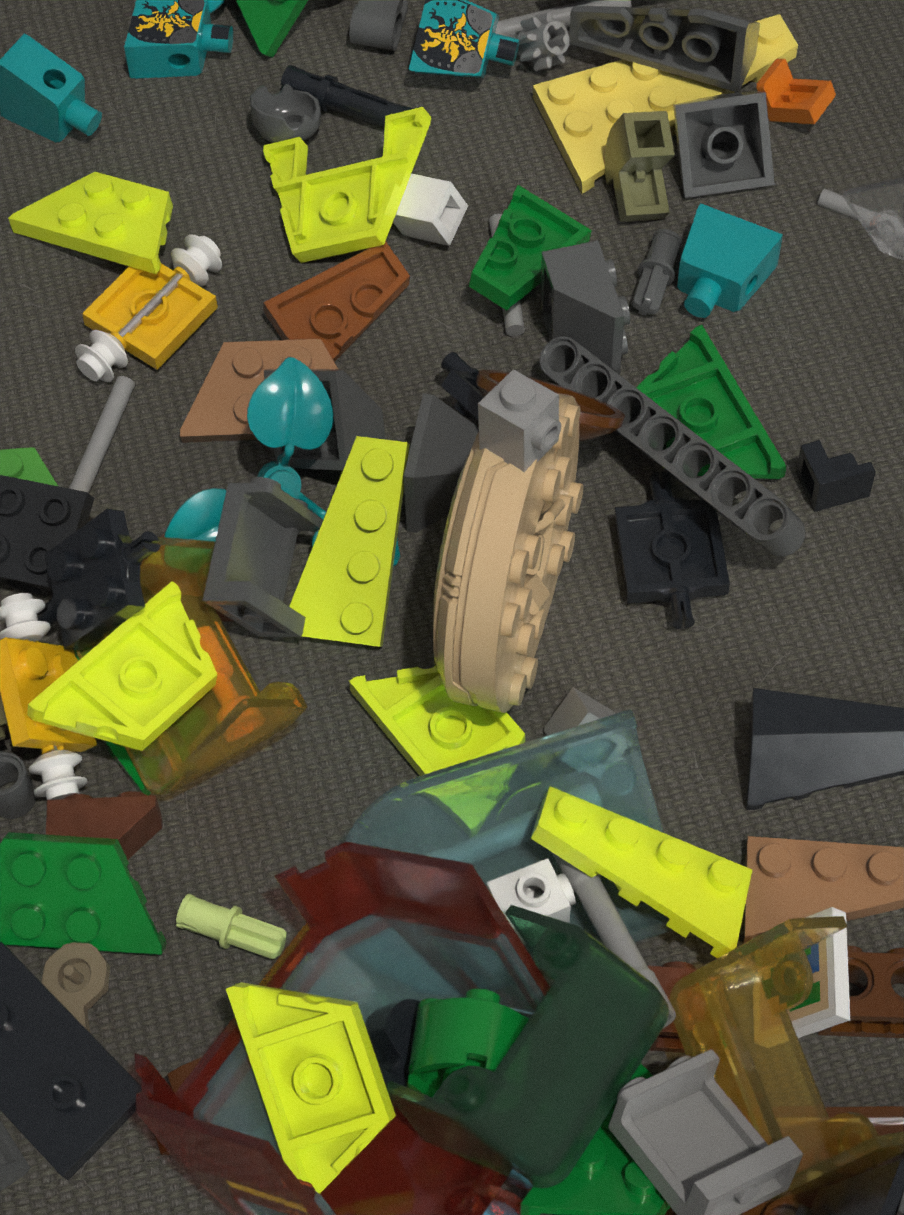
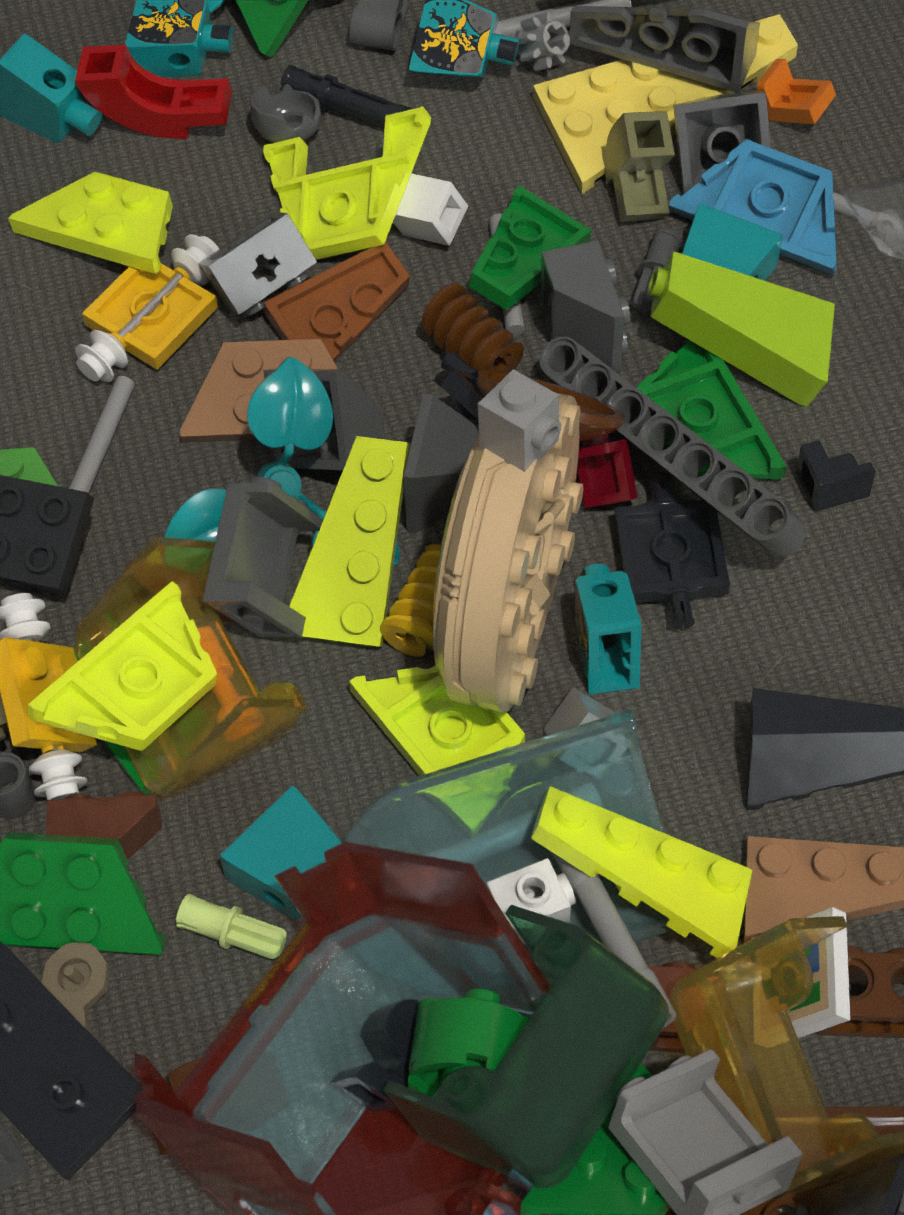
black plate [37,508,161,650] -> none
neon yellow wing [226,982,396,1208] -> none
none -> red arch [75,44,233,139]
none -> brick [198,212,317,316]
none -> teal torso [220,785,356,920]
none -> yellow piece [380,544,441,657]
none -> reddish brown piece [421,282,524,373]
none -> teal torso [575,564,642,695]
none -> dark red bracket [577,434,638,508]
none -> lime slope [647,251,835,407]
none -> dark azure wing [668,139,837,275]

